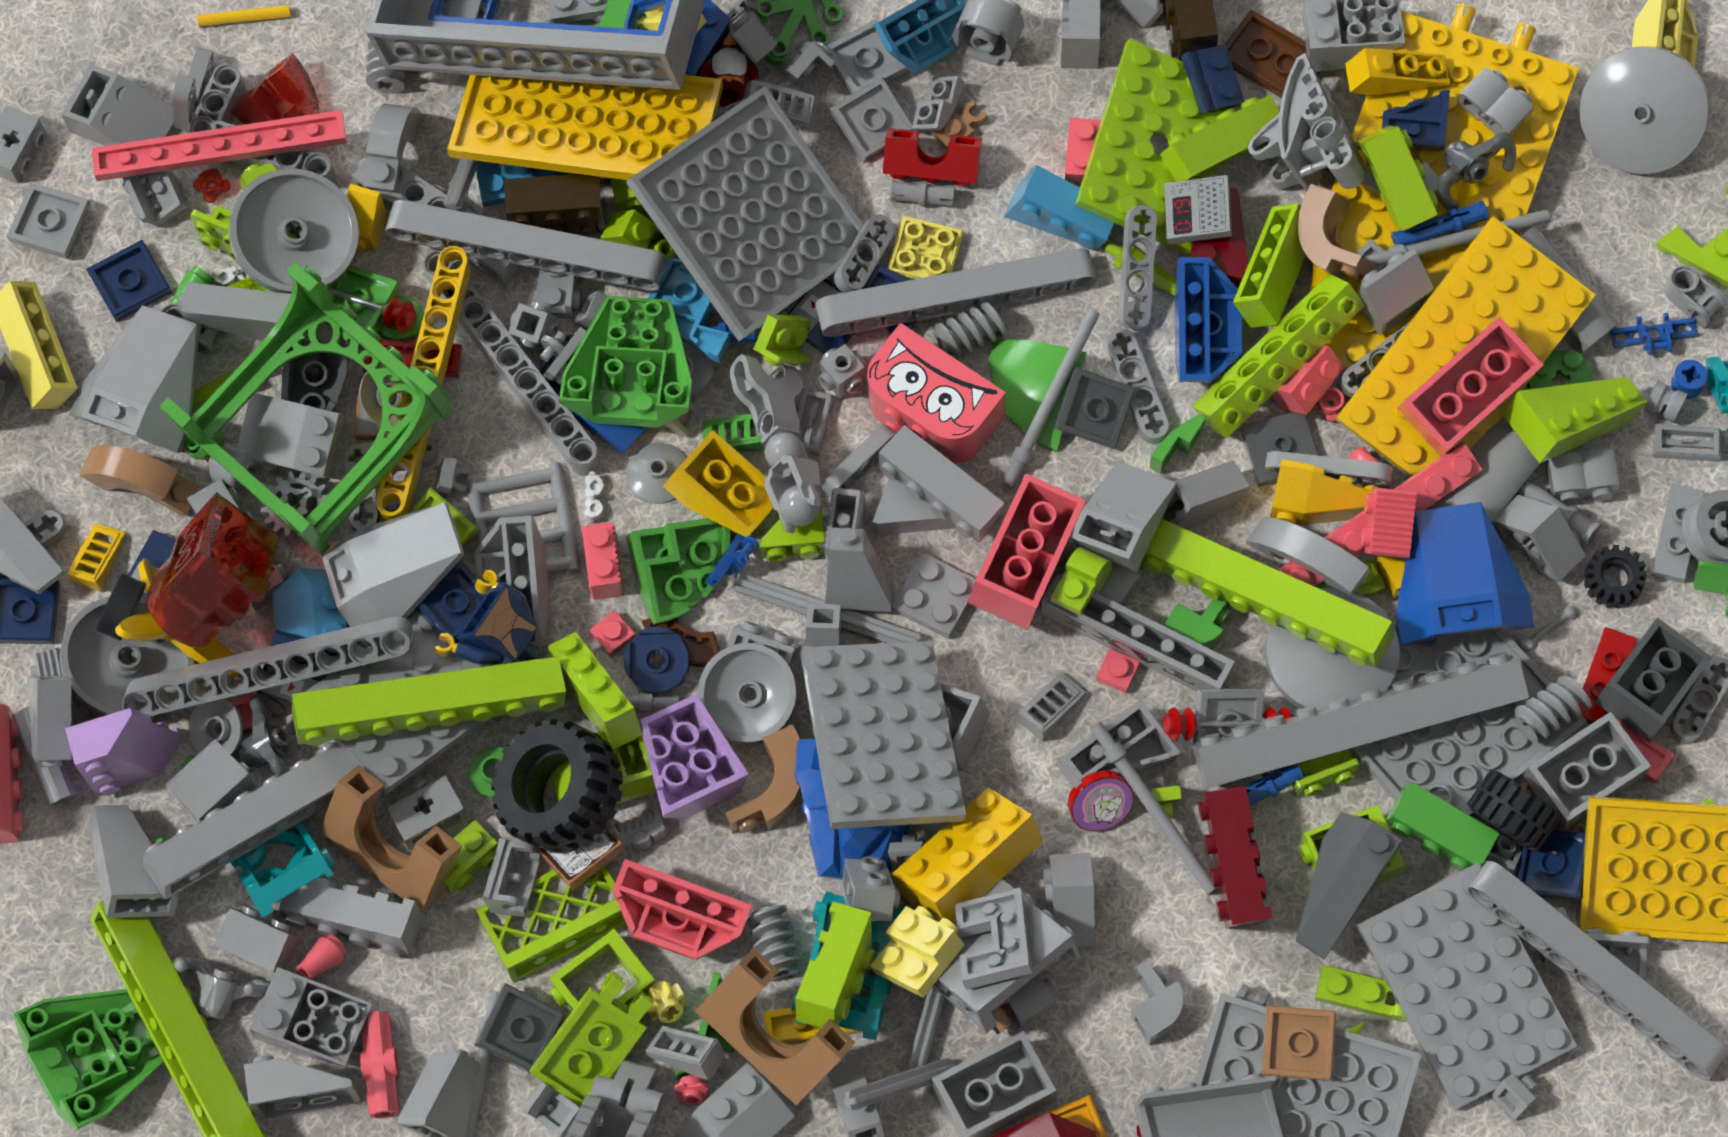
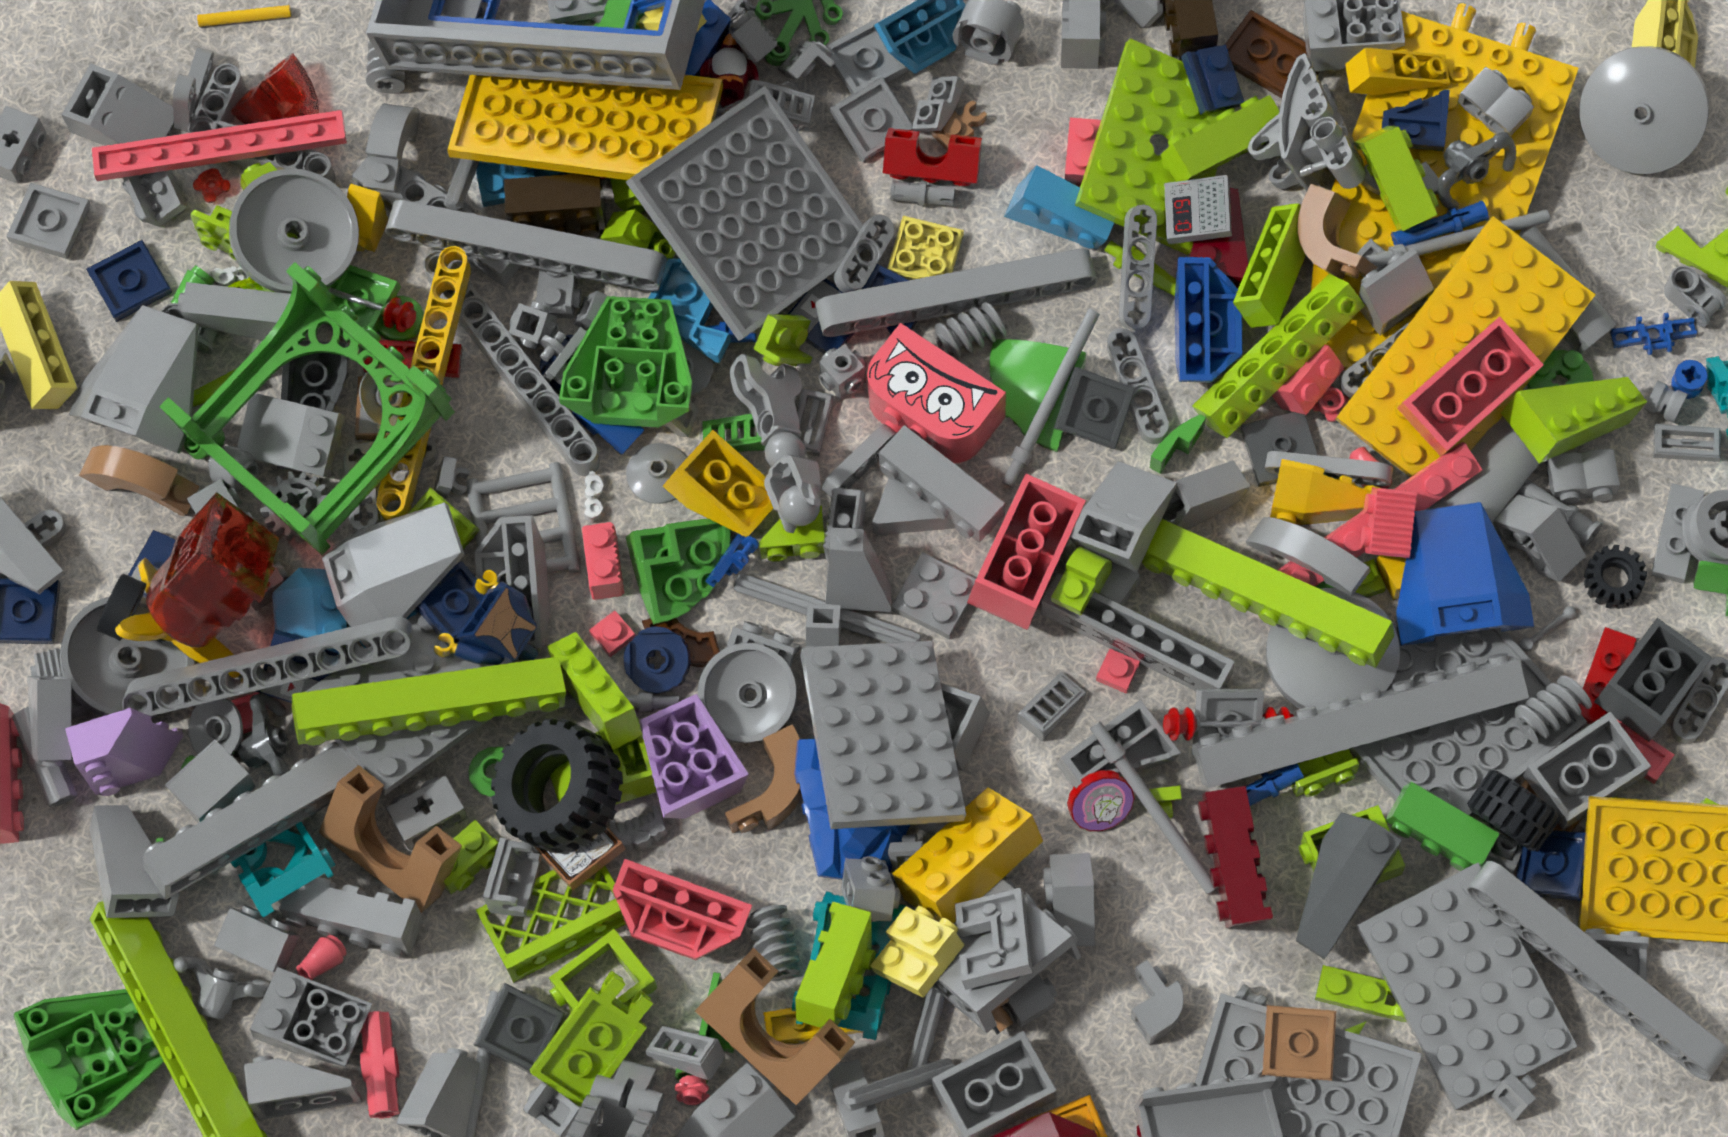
yellow slope [67,523,126,592] -> none
light yellow gear [647,981,688,1023] -> none
bright green brick [1163,597,1231,650] -> none

